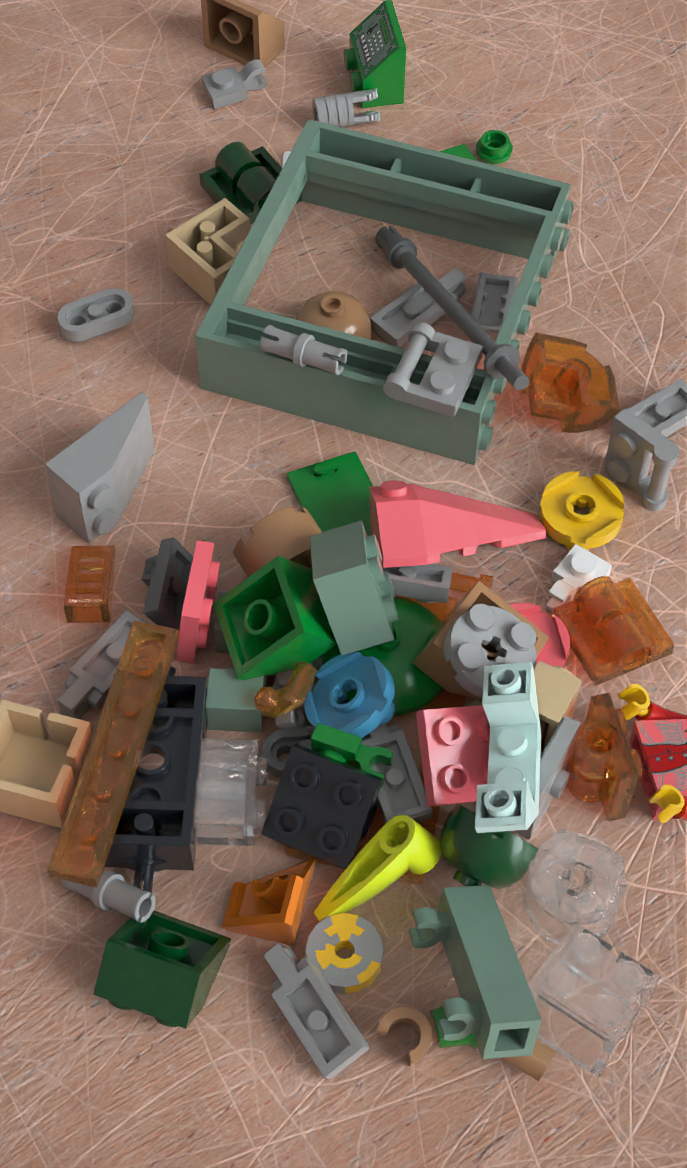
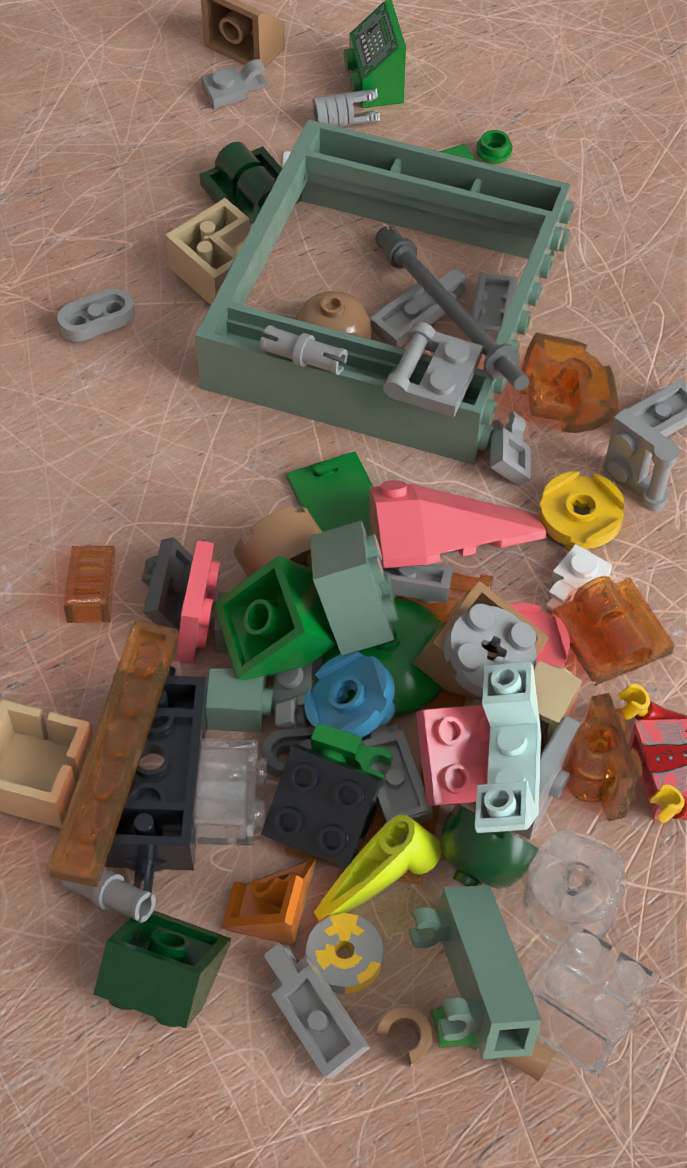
light grey slope [45,392,155,543] -> none
light grey hinge [57,610,162,719] -> none
clear orange arm [254,662,317,718] -> none
none -> light grey plate [490,411,531,486]

